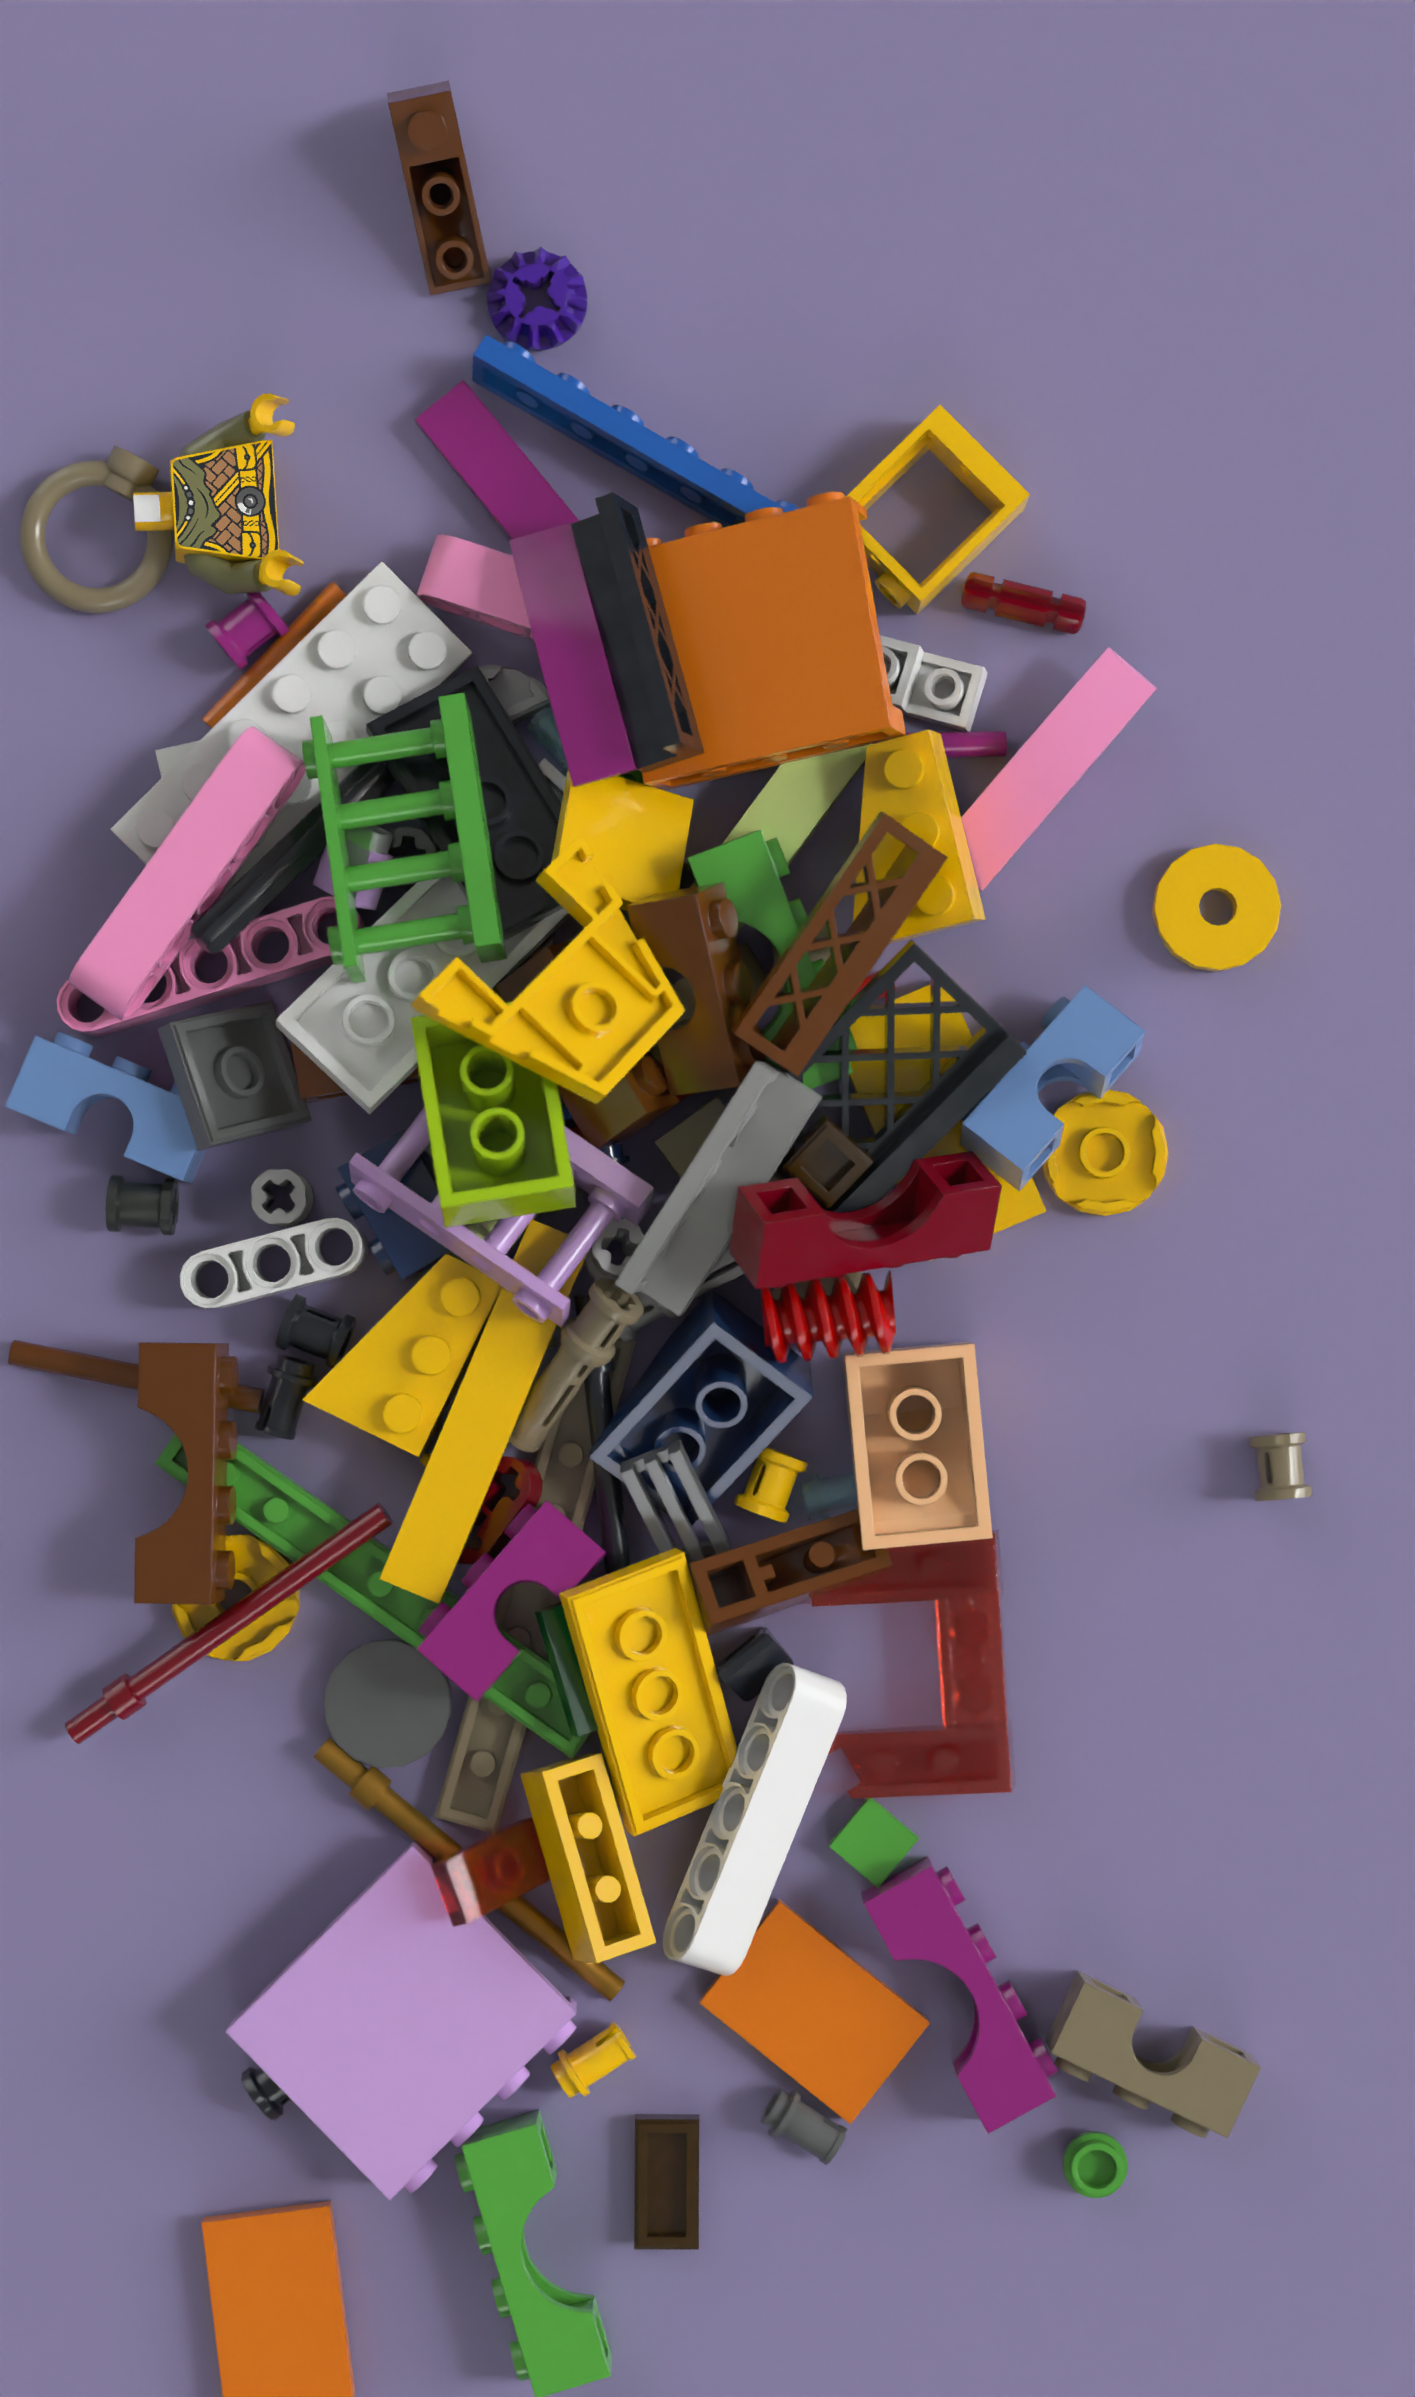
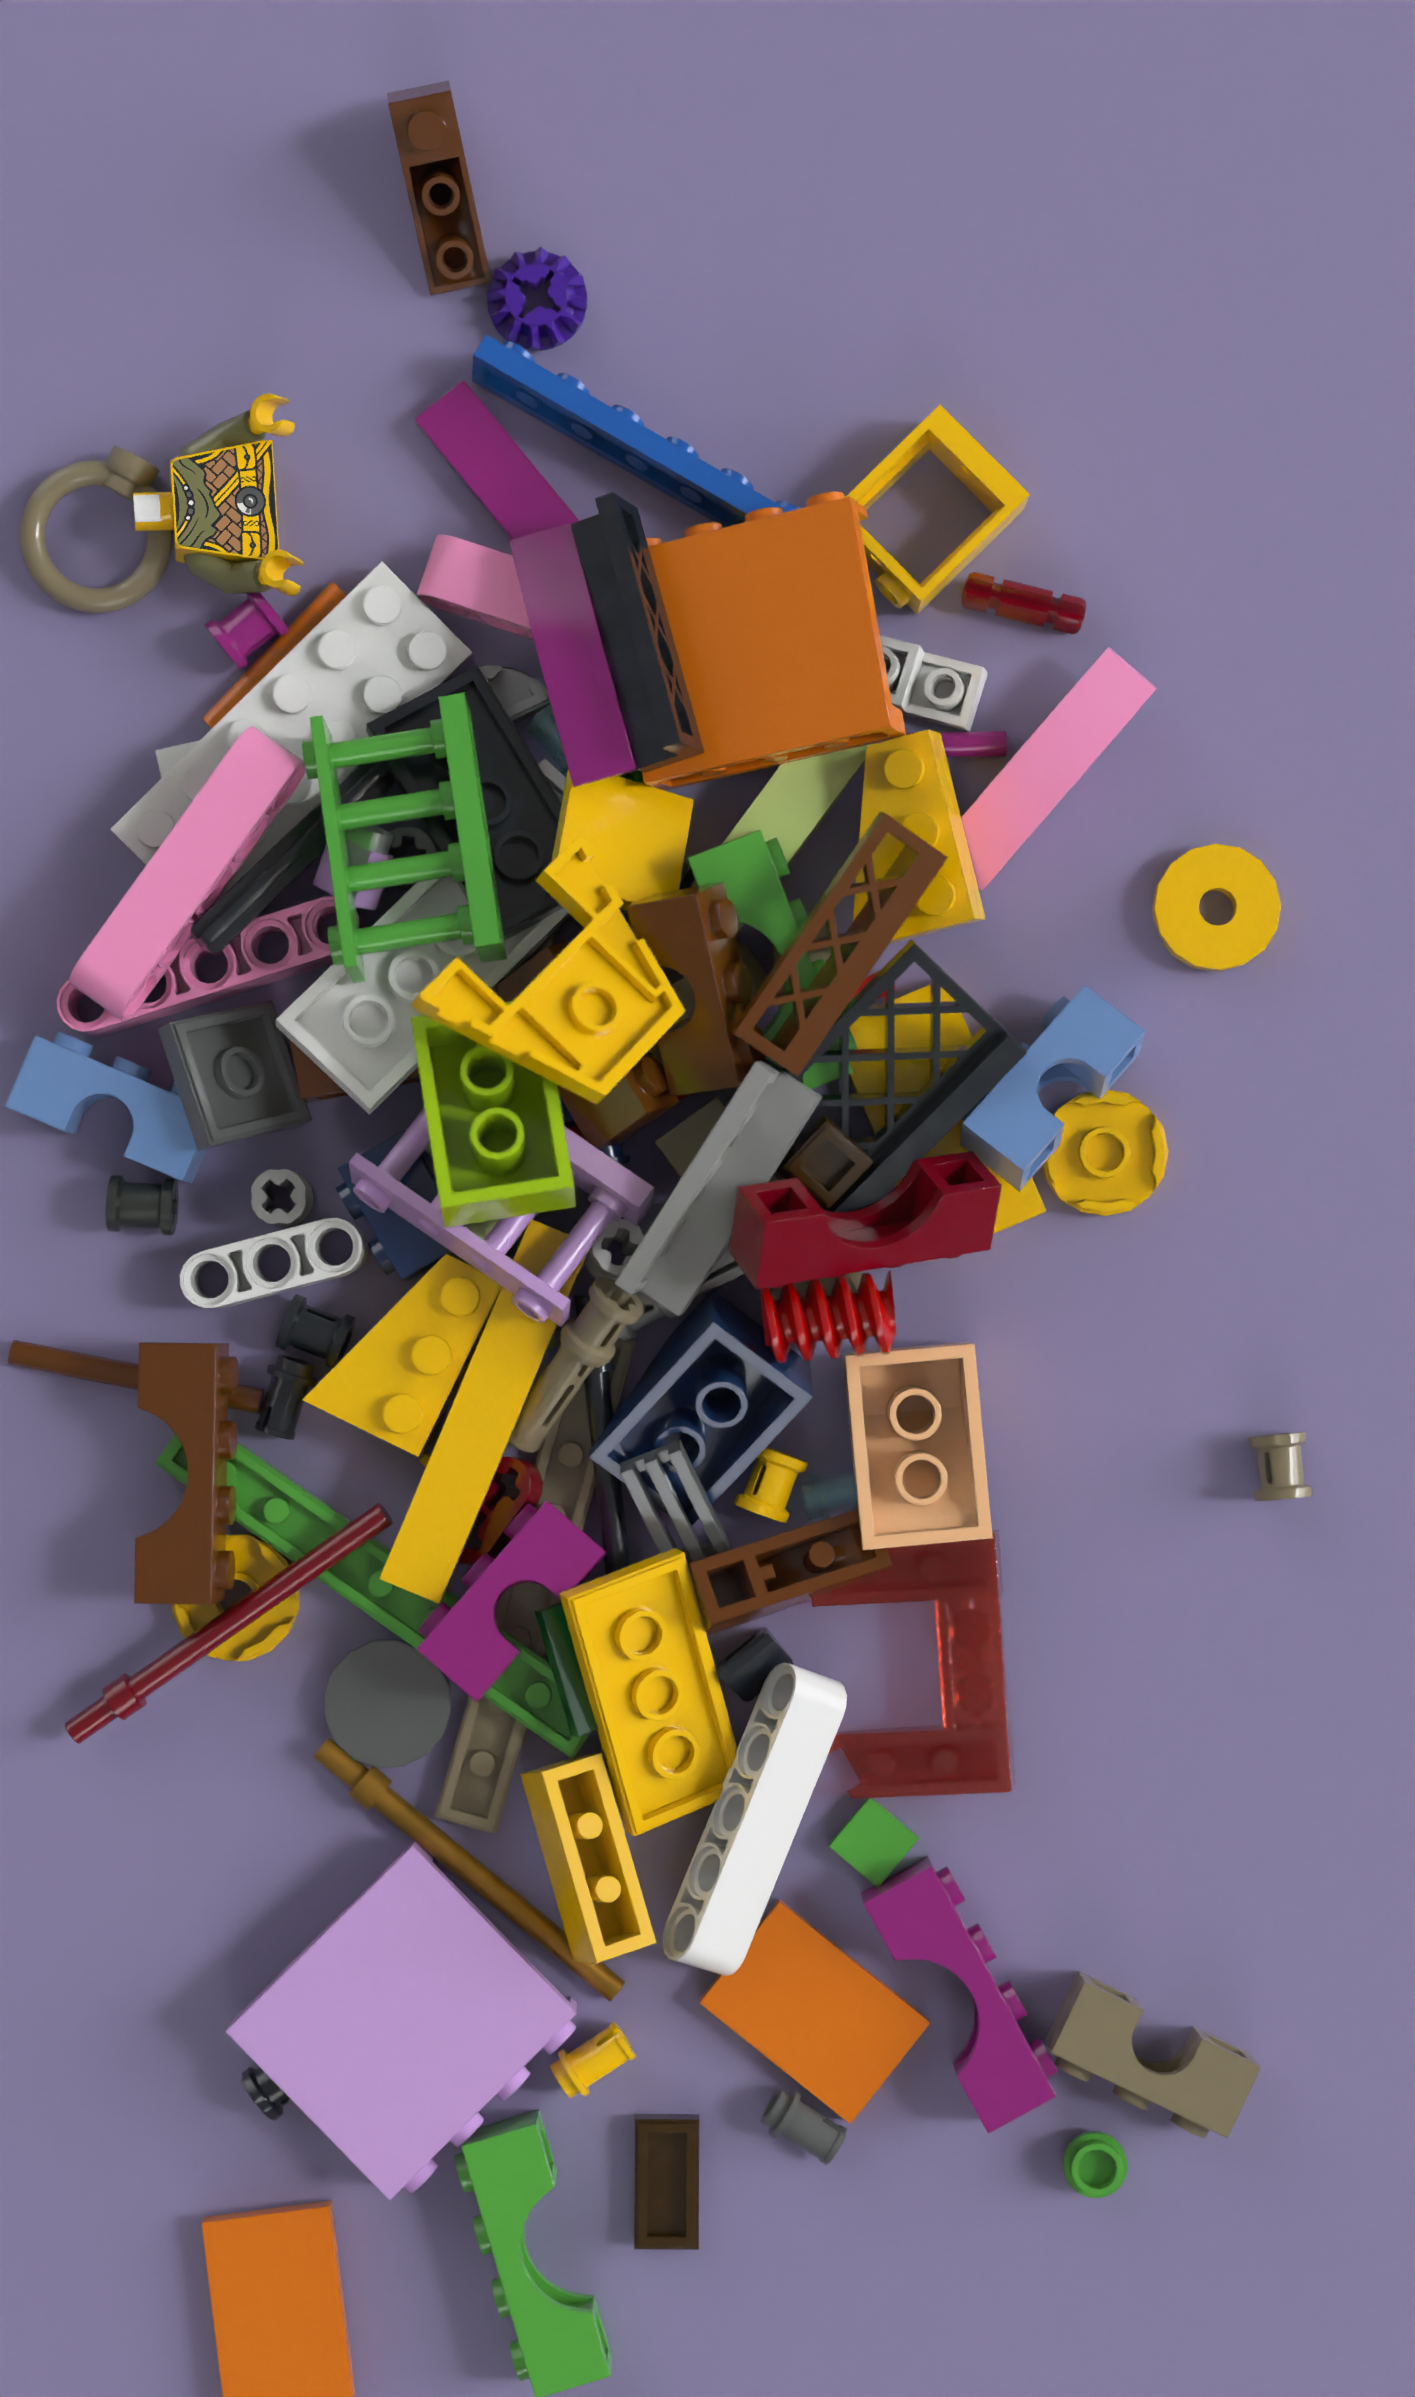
clear red plate [430,1817,550,1927] -> none

